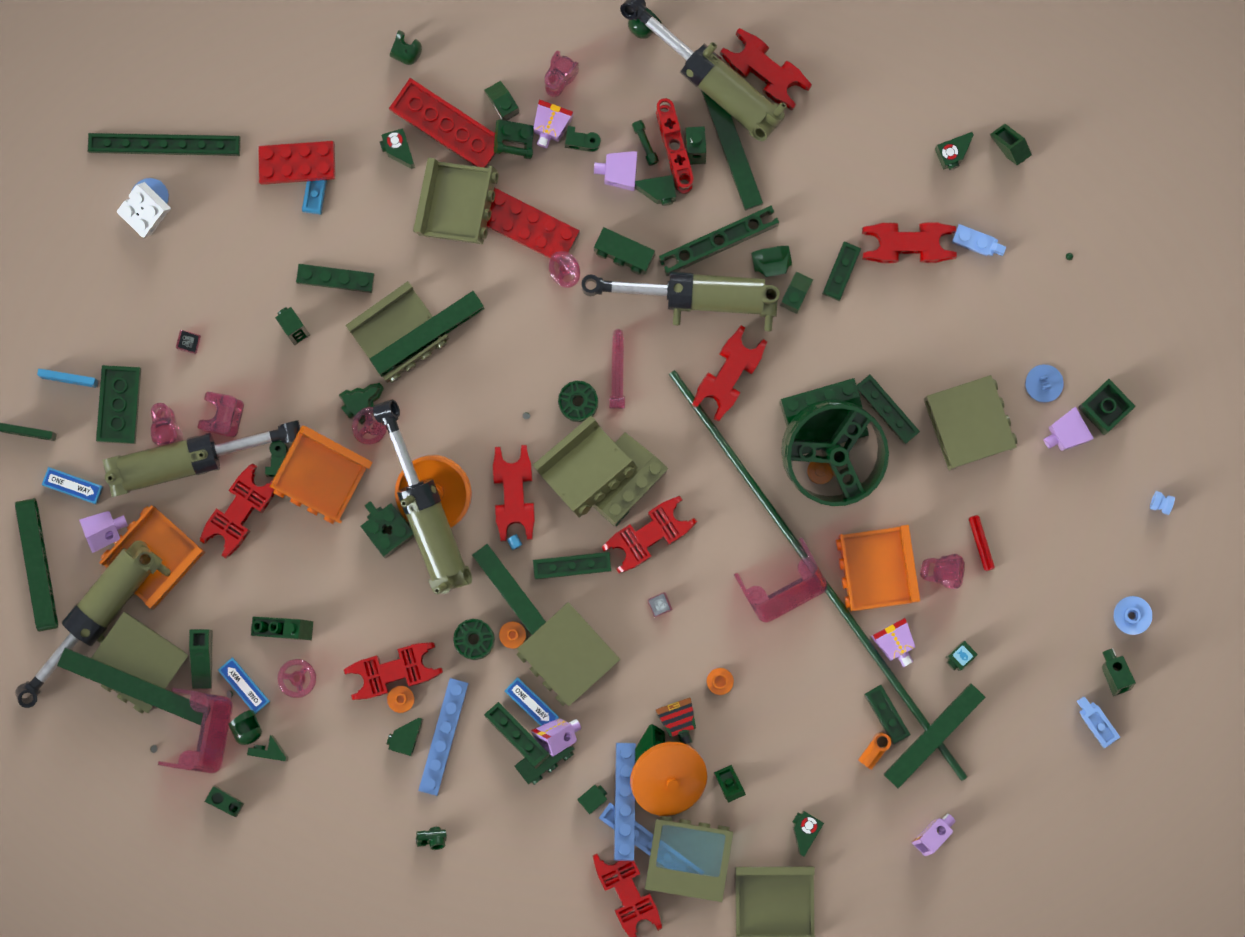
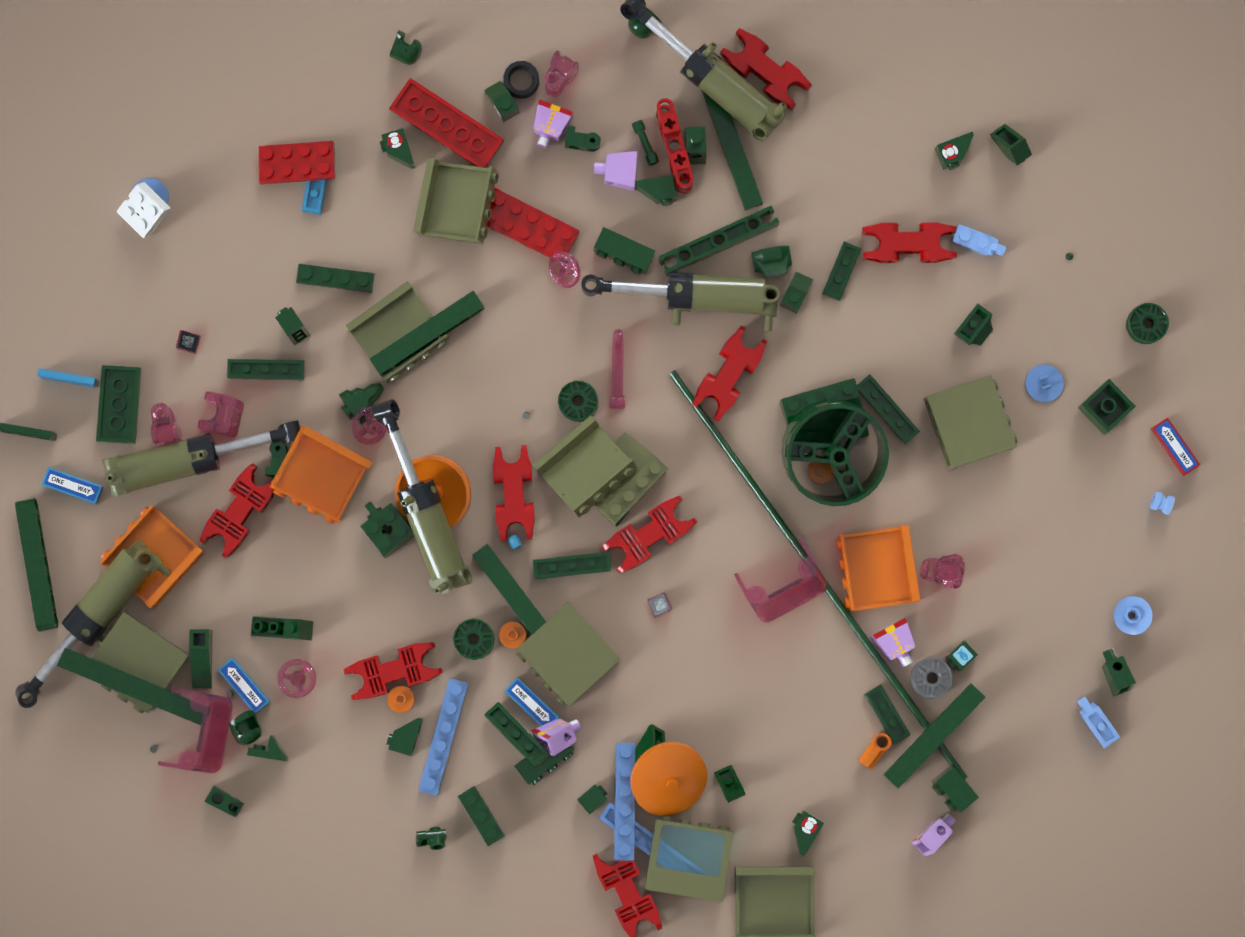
lavender torso [79,511,128,553] -> none
dark green tile [88,133,241,156] -> none
dark green plate [494,119,534,159] -> none
torso [655,697,696,744] -> none
orange piece [707,668,734,695] -> none
red axle [969,515,995,571] -> none
lavender torso [1043,407,1094,451] -> none
none -> dark green plate [227,359,305,380]
none -> dark green brick [458,786,506,846]
none -> black tyre [503,61,539,99]
none -> flat silver wheel [910,658,953,699]
none -> dark green brick [931,767,979,812]
none -> dark green slope [954,303,993,346]
none -> dark green wheel [1126,303,1169,344]
none -> tile [1151,418,1200,476]

